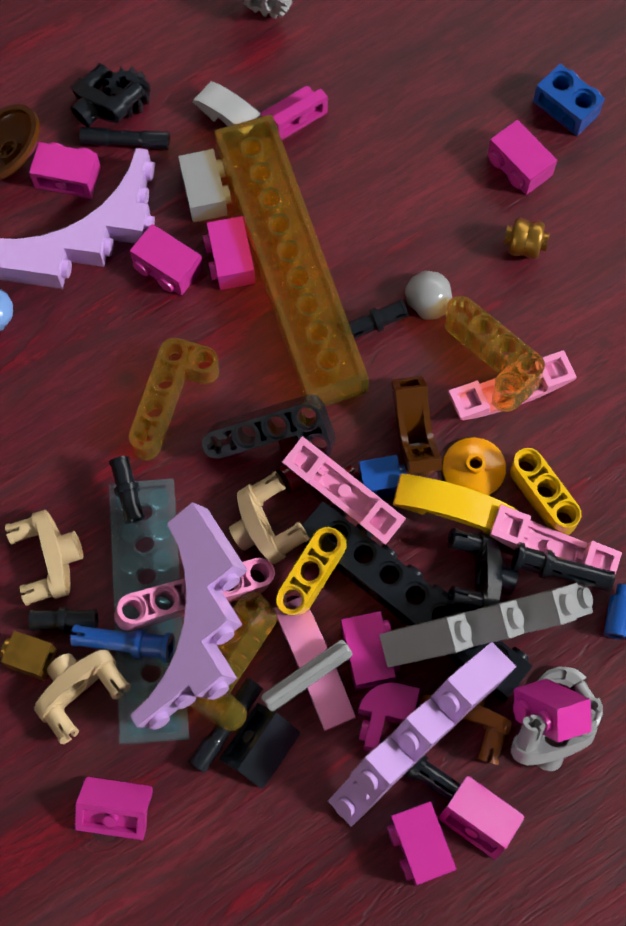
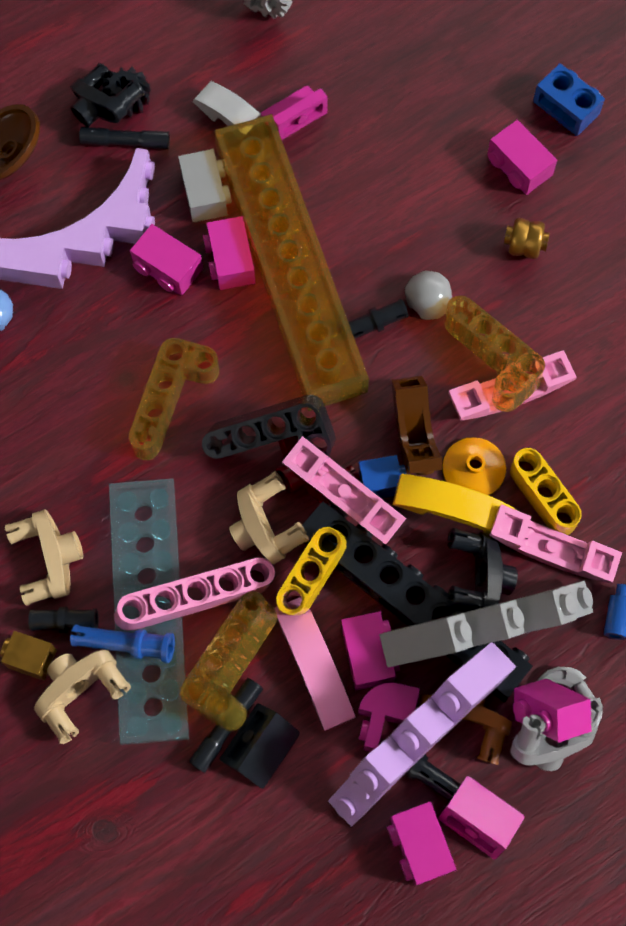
dark pink brick [29,142,101,199] -> none
dark pink panel [75,777,153,840] -> none
black pin [109,456,145,524] -> none
lavender arch [130,502,248,730] -> none
light grey axle [261,640,353,711] -> none
black pin [511,542,615,592] -> none

